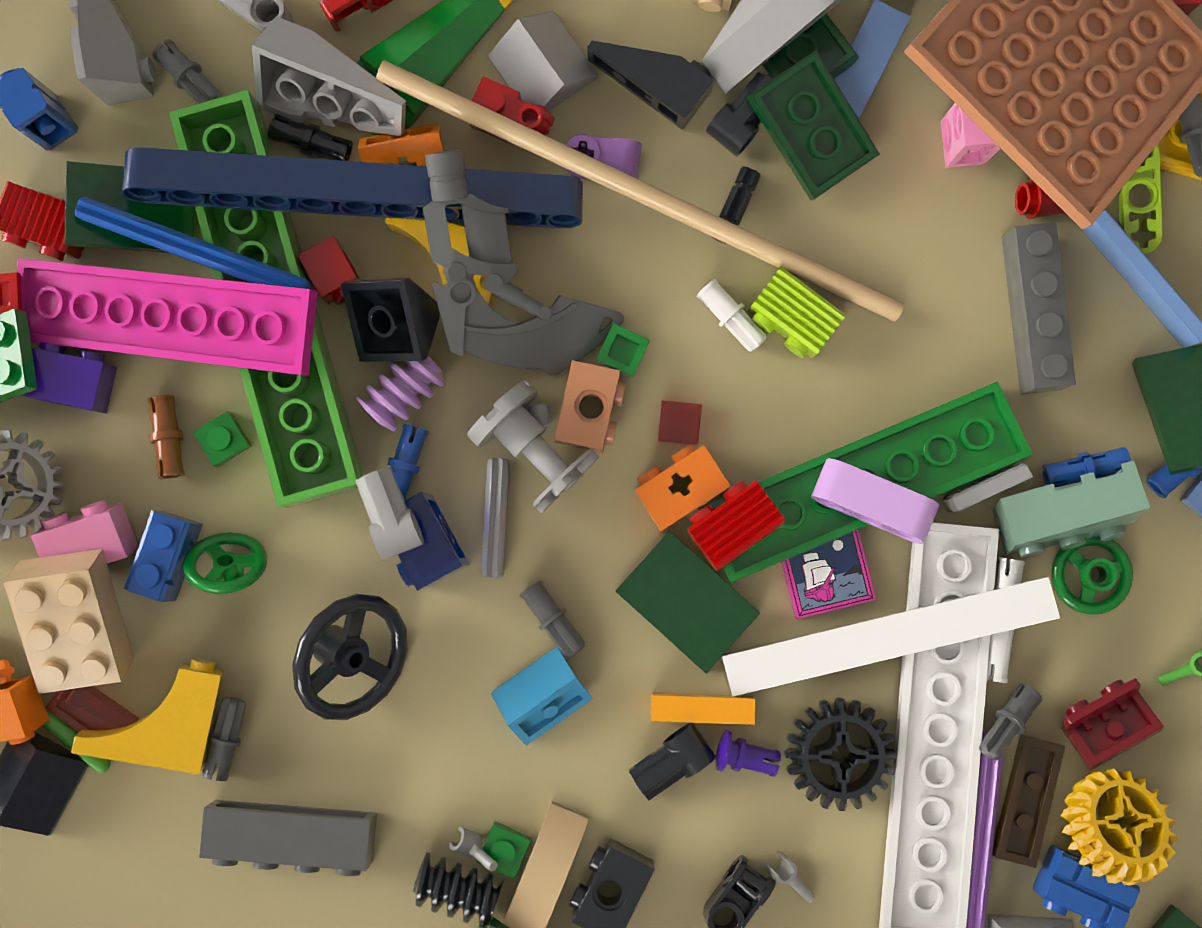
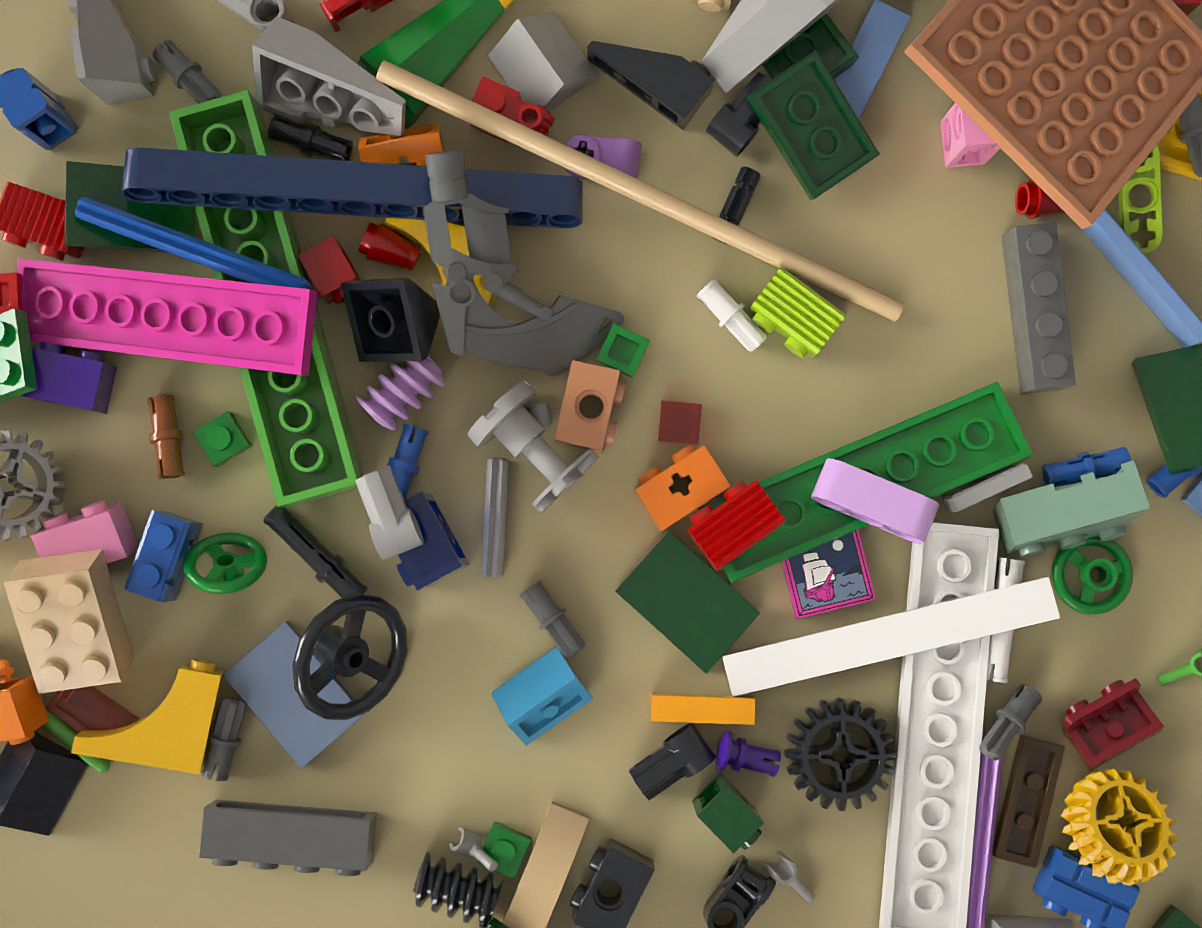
none -> sand blue tile [223,621,366,769]
none -> black pin [263,506,368,598]
none -> red cone [358,222,421,271]
none -> dark green brick [692,772,764,854]

